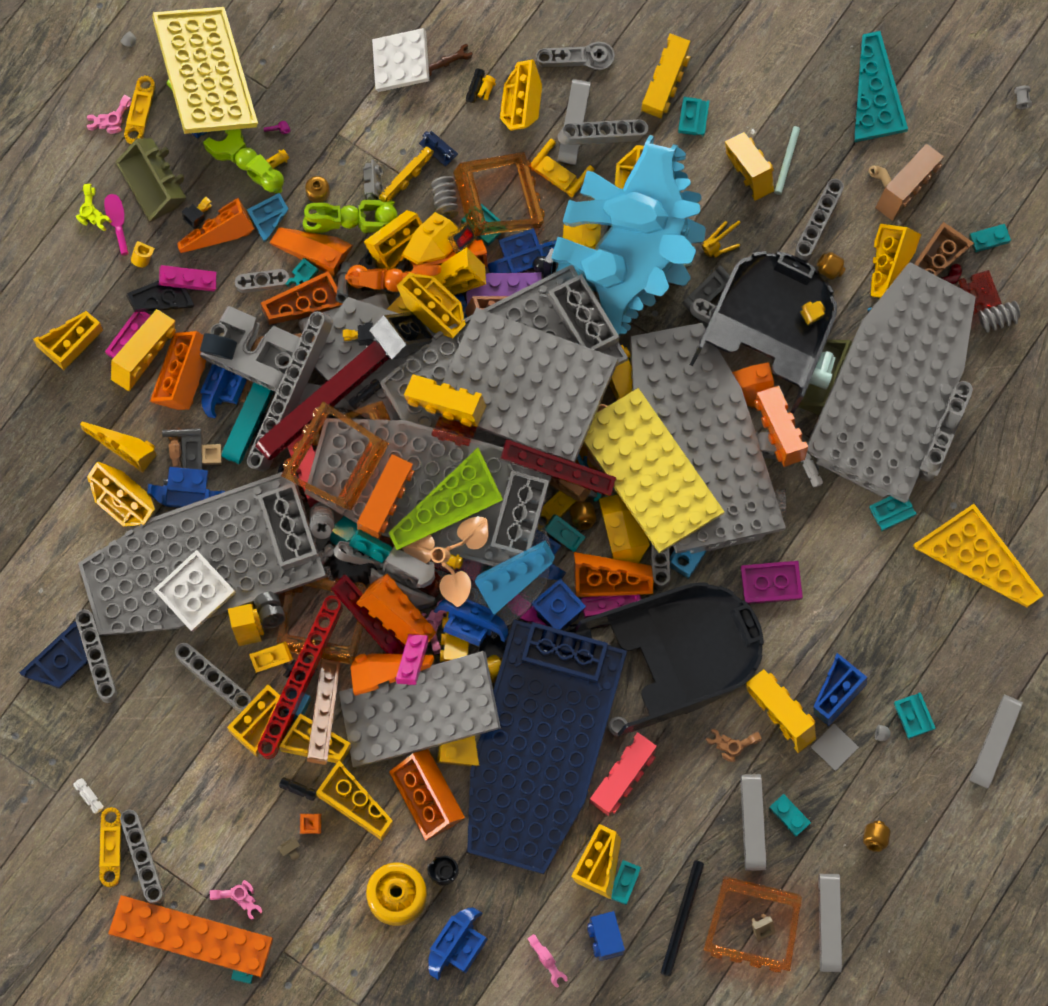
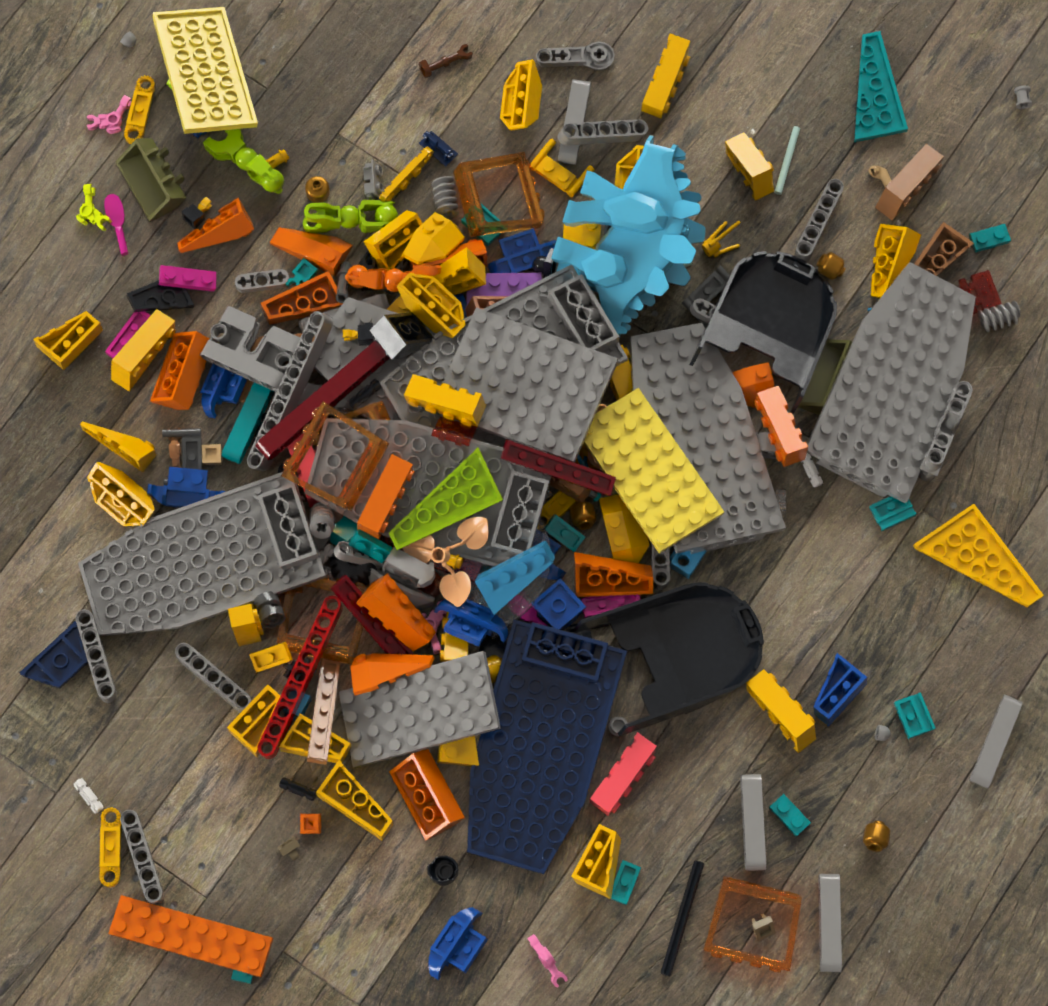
yellow plate [131,241,155,268] -> none
white plate [153,550,236,632] -> none
black wheel [200,333,237,360] -> none
bright pink piece [210,880,262,920] -> none
dark azure wing [247,193,288,242] -> none
magenta hand [263,121,291,135] -> none
yellow wheel [366,862,427,926] -> none
white plate [372,28,429,92] -> none
dark pink plate [396,634,429,685] -> none
slope [447,222,476,254] -> none
black axle [466,68,485,103] -> none
yellow pin [477,75,496,100] -> none
blue brick [587,911,625,961] -> none
teal plate [678,97,710,137] -> none
medium nougat piece [706,729,762,762] -> none
magenta plate [740,561,803,604] -> none
yellow plate [800,301,825,325] -> none
light aqua piece [809,351,835,390] -> none
light grey sticker [811,724,859,771] -> none
dark red arm [941,264,962,284] -> none

